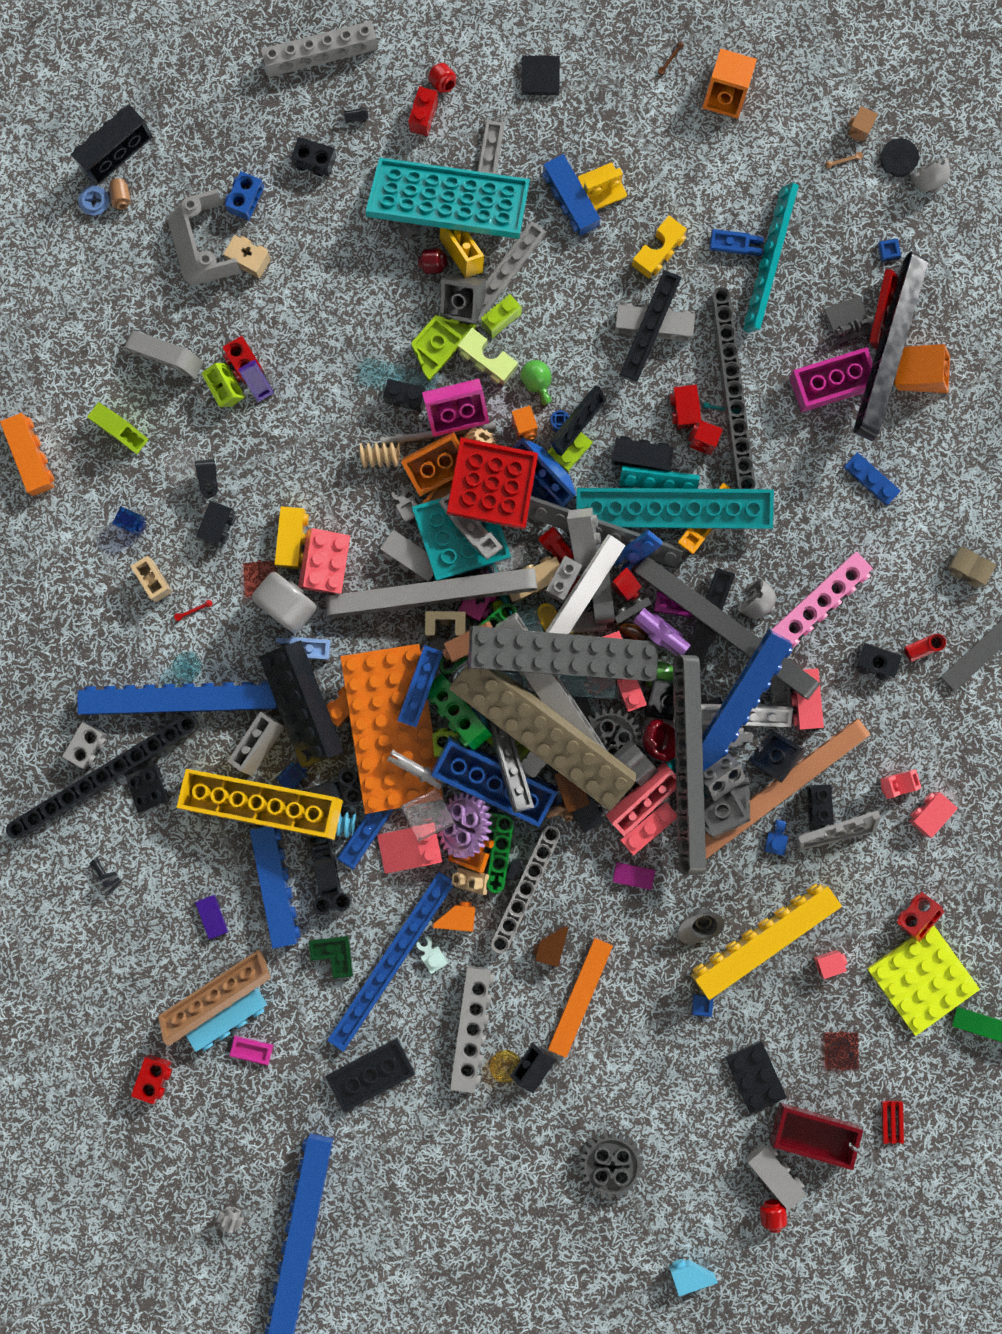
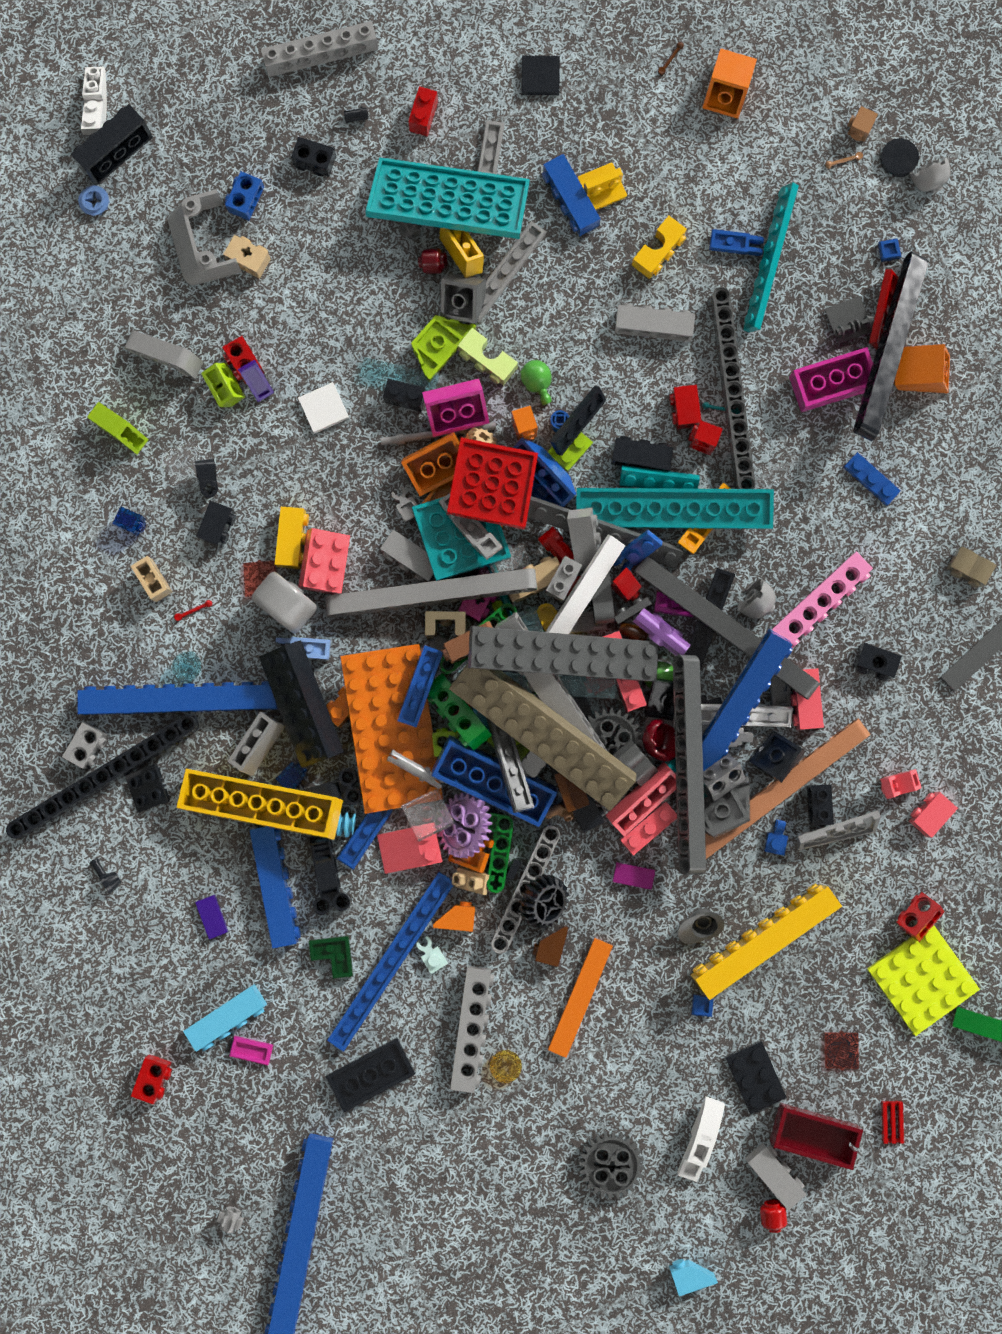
orange brick [0,413,55,496] -> none
medium nougat brick [108,178,131,210] -> none
medium nougat plate [158,950,271,1046] -> none
tan piece [360,442,400,468] -> none
red head [428,63,456,93] -> none
lime brick [481,294,522,338] -> none
black brick [510,1043,557,1093] -> none
black tile [619,270,682,384] -> none
coral brick [814,950,848,979] -> none
red piece [904,634,946,662] -> none
none -> white slope [81,67,107,135]
none -> white tile [298,382,349,434]
none -> black gear [519,874,569,929]
none -> white slope [677,1096,725,1182]

